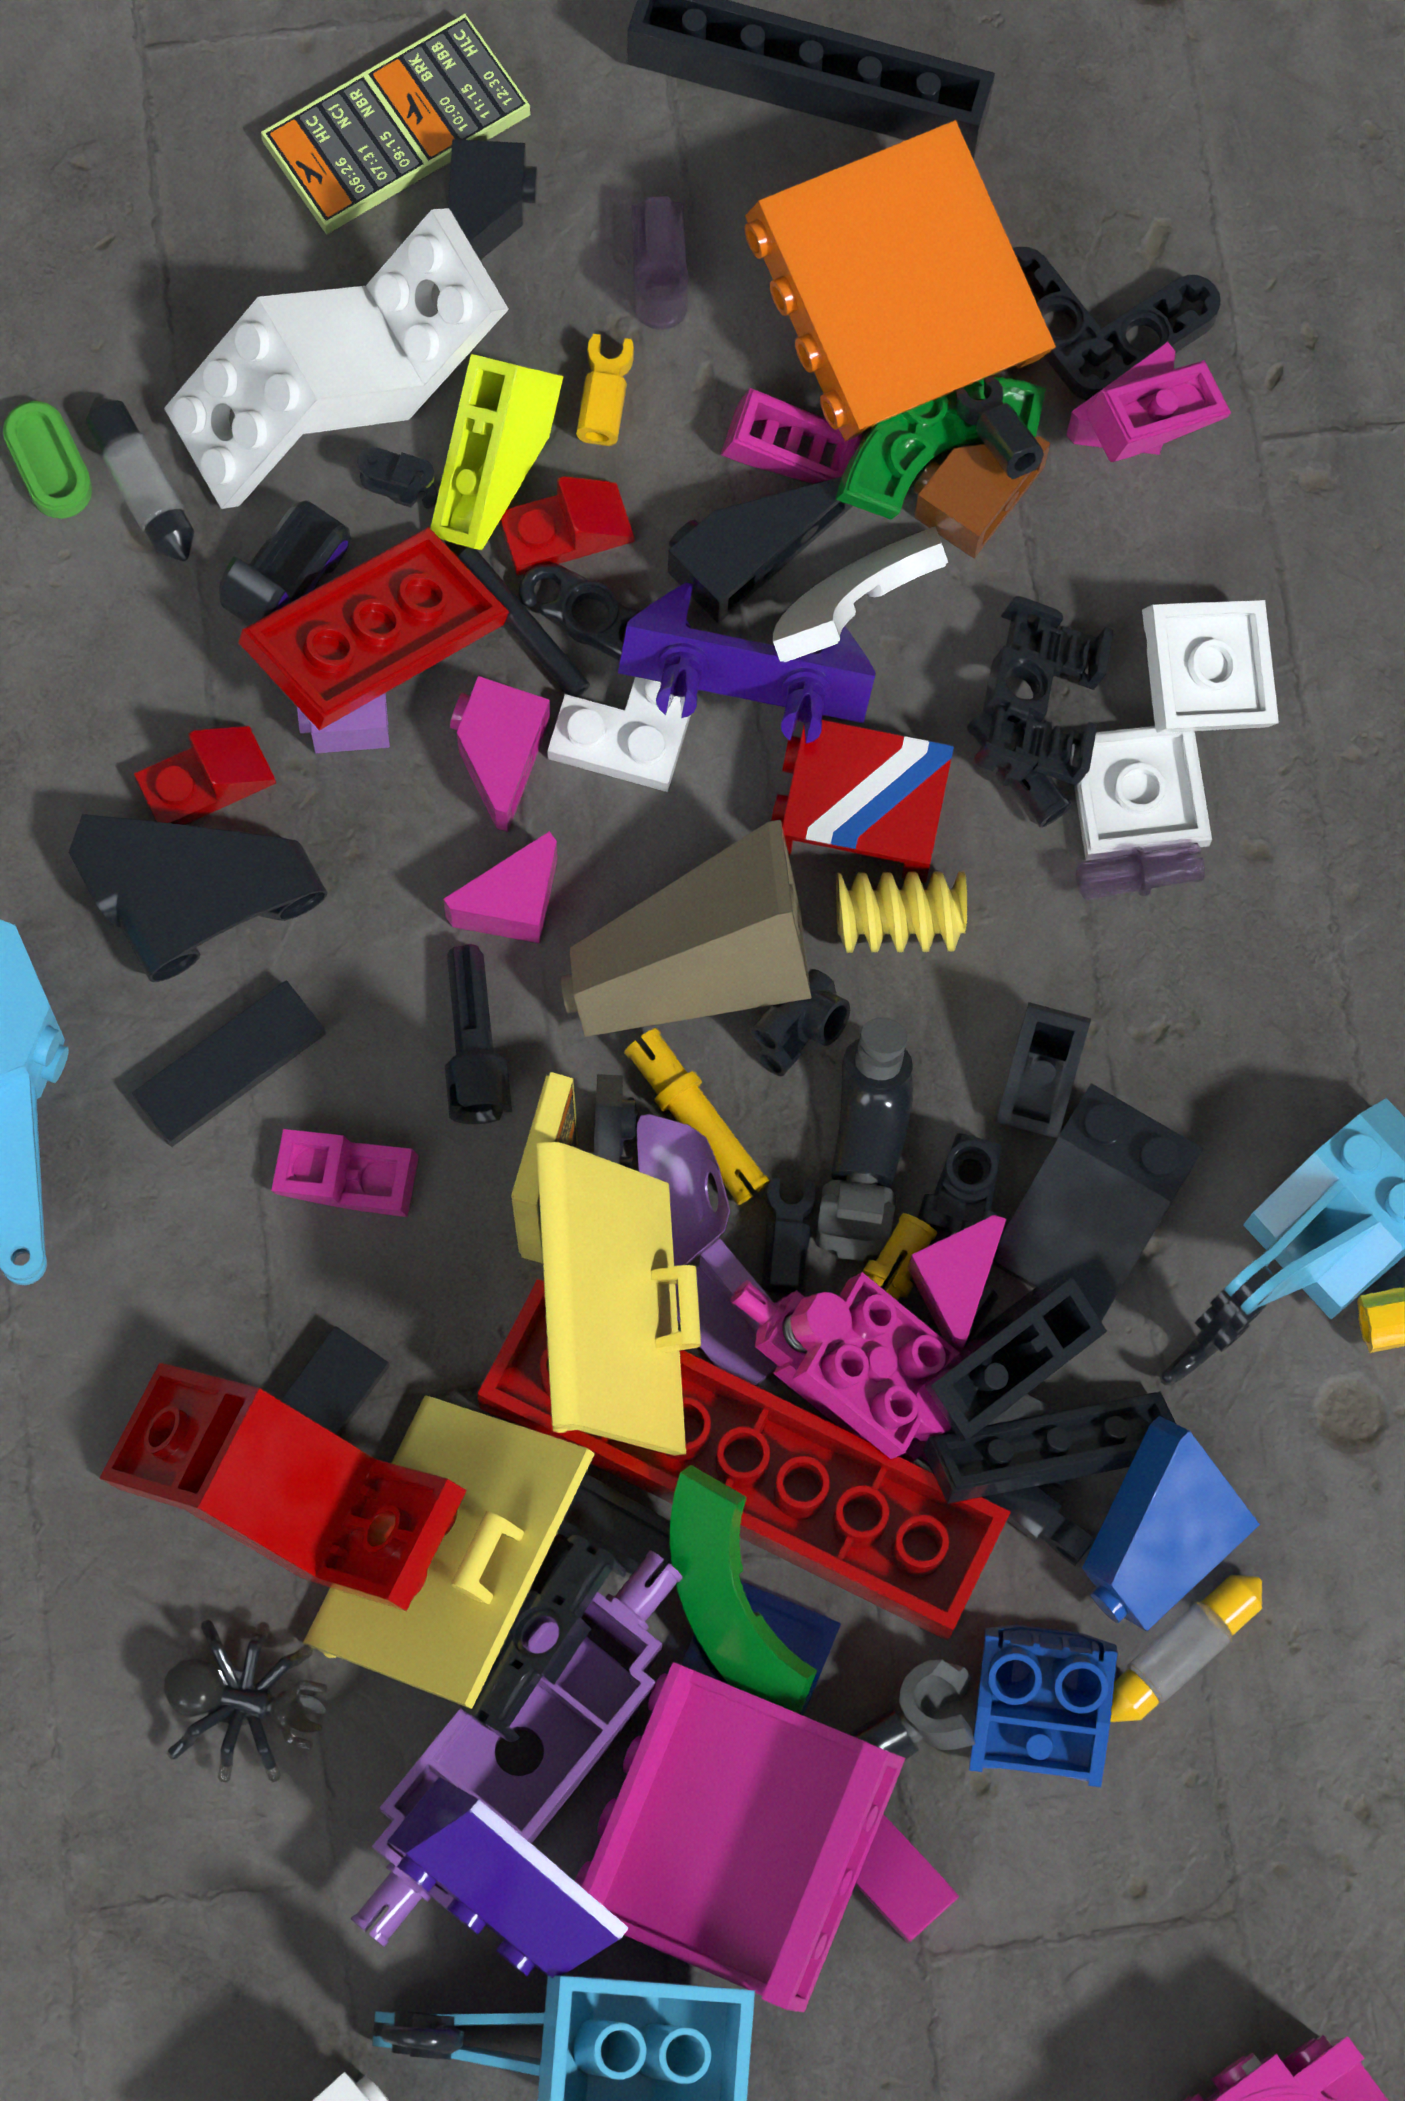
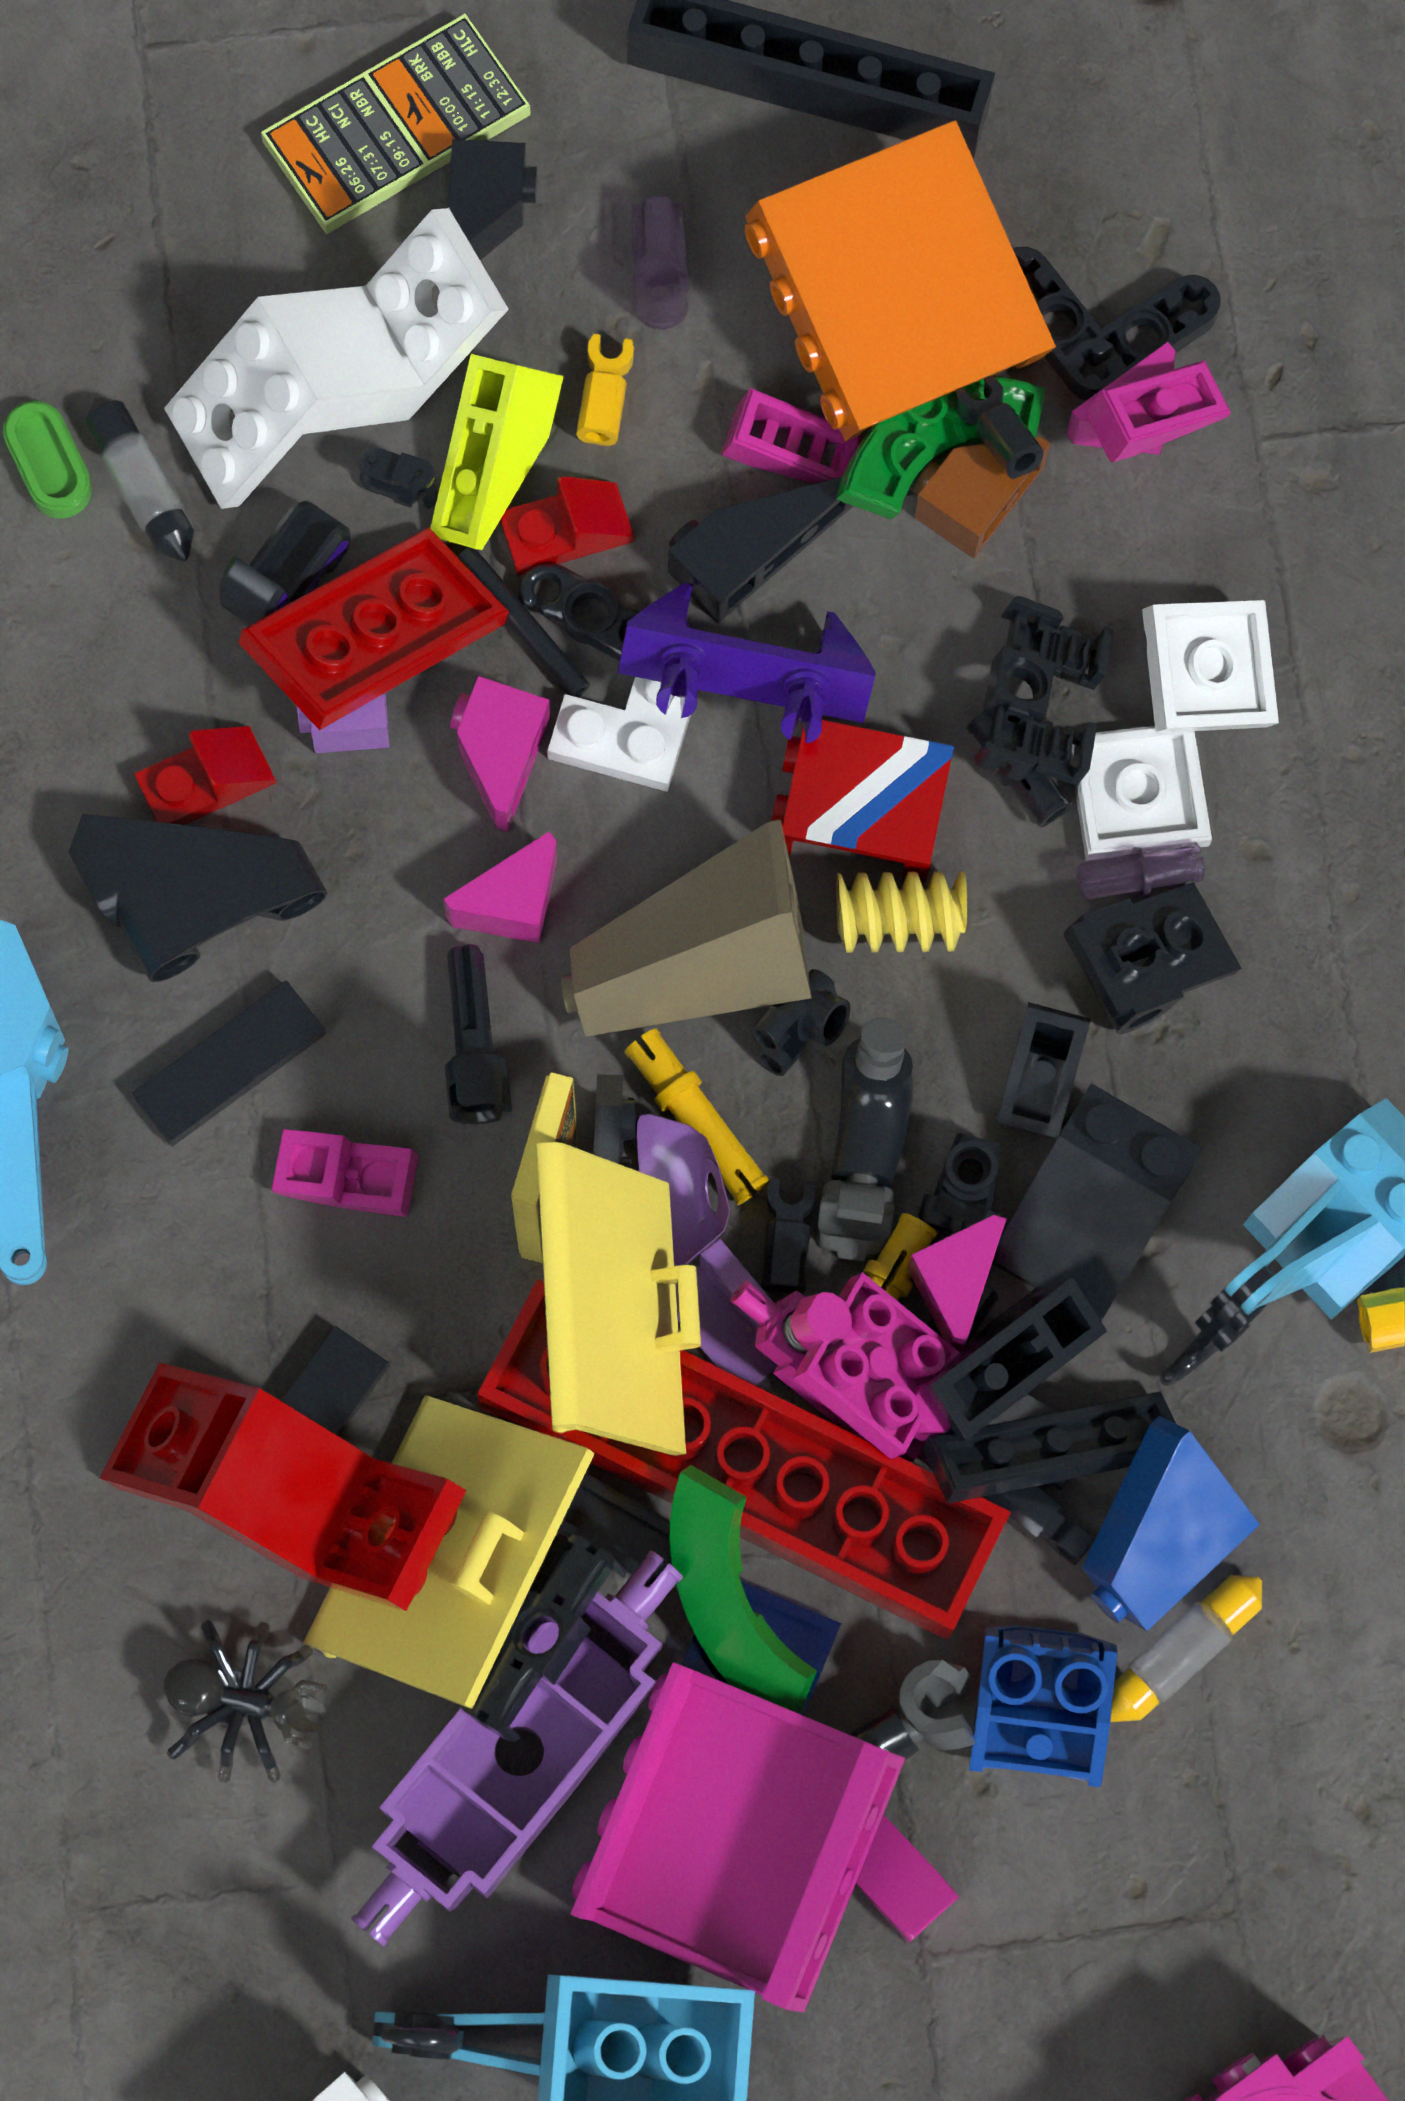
dark purple slope [387,1777,628,1978] -> none
white tile [773,527,948,662] -> none
none -> black piece [1063,882,1242,1034]

